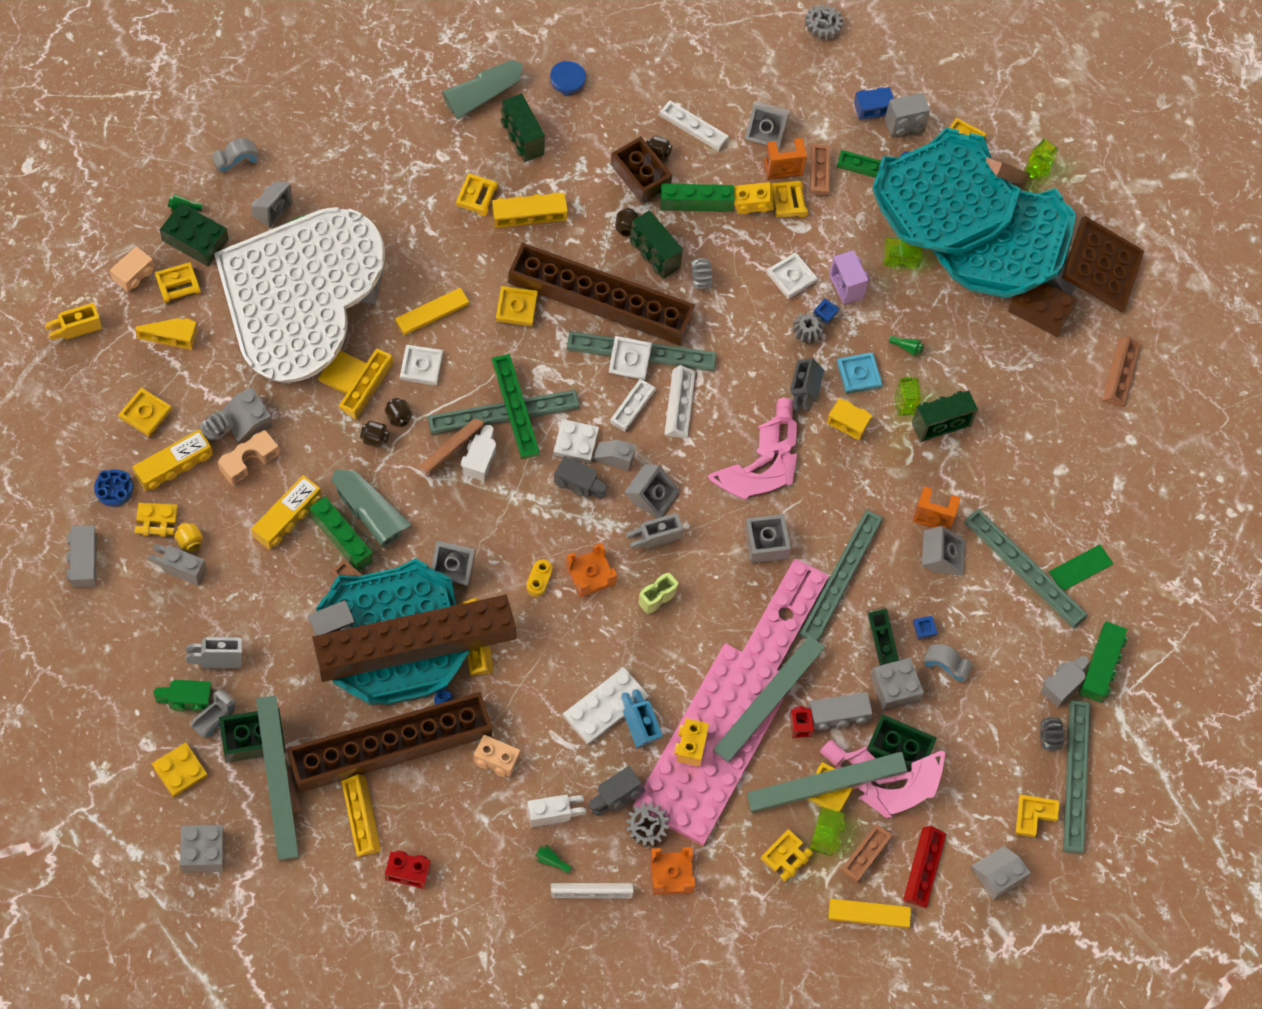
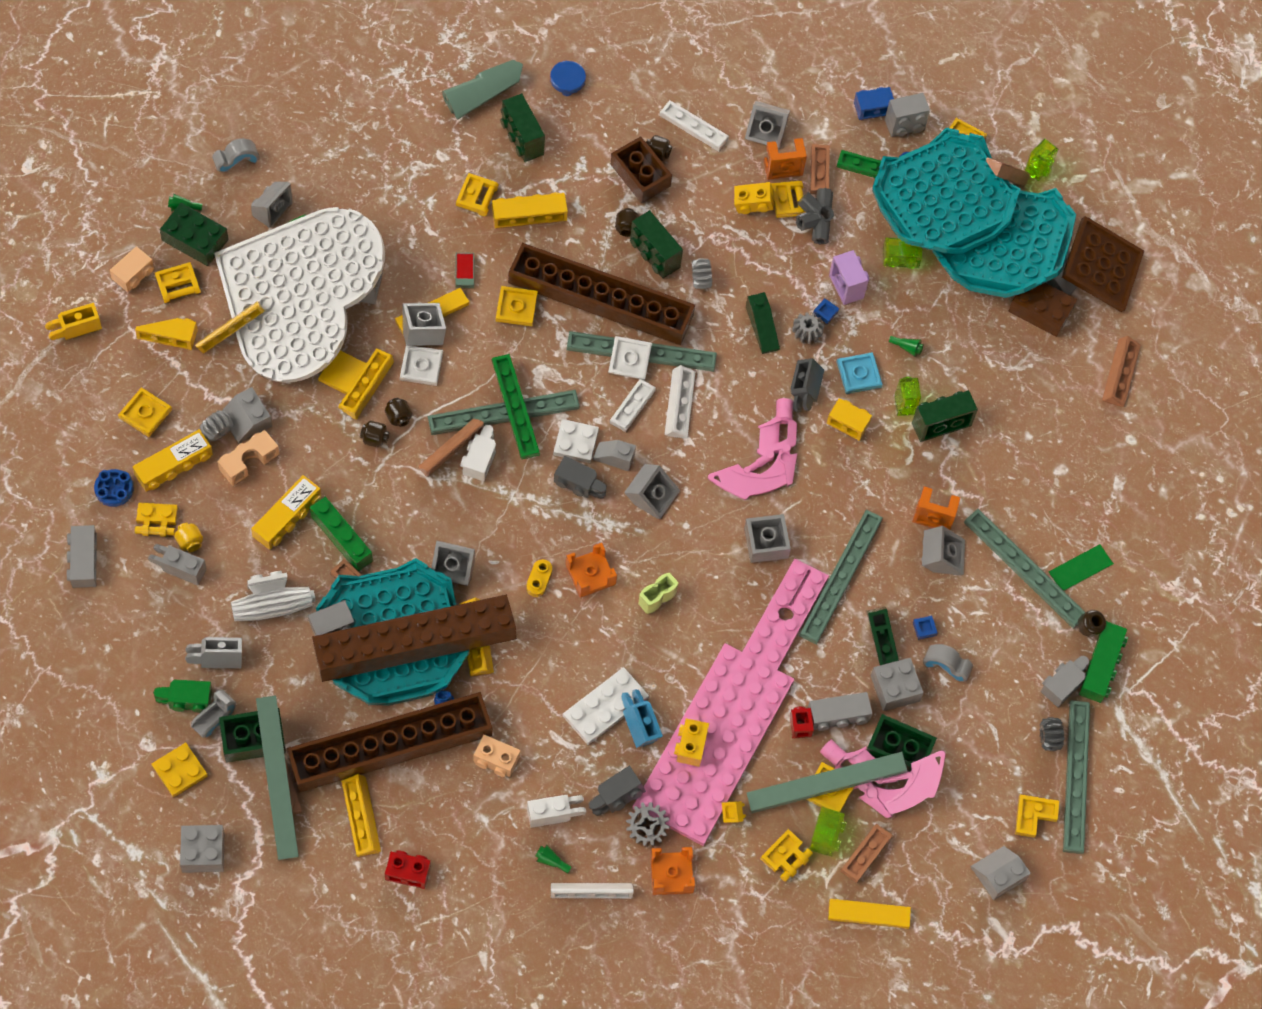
sand green panel [331,470,411,547] -> none
light grey hinge [626,513,684,549] -> none
green brick [660,183,735,212] -> none
sand green tile [713,635,825,763] -> none
white tile [766,252,818,299] -> none
light grey gear [805,3,843,40] -> none
red slope [903,825,946,908] -> none
none -> yellow slope [195,301,264,353]
none -> white plate [231,571,316,621]
none -> light grey slope [402,303,446,346]
none -> red tile [456,253,474,288]
none -> yellow tile [722,801,746,823]
none -> dark green slope [746,292,780,354]
none -> dark grey piece [796,188,834,245]
none -> dark brown head [1077,610,1106,637]

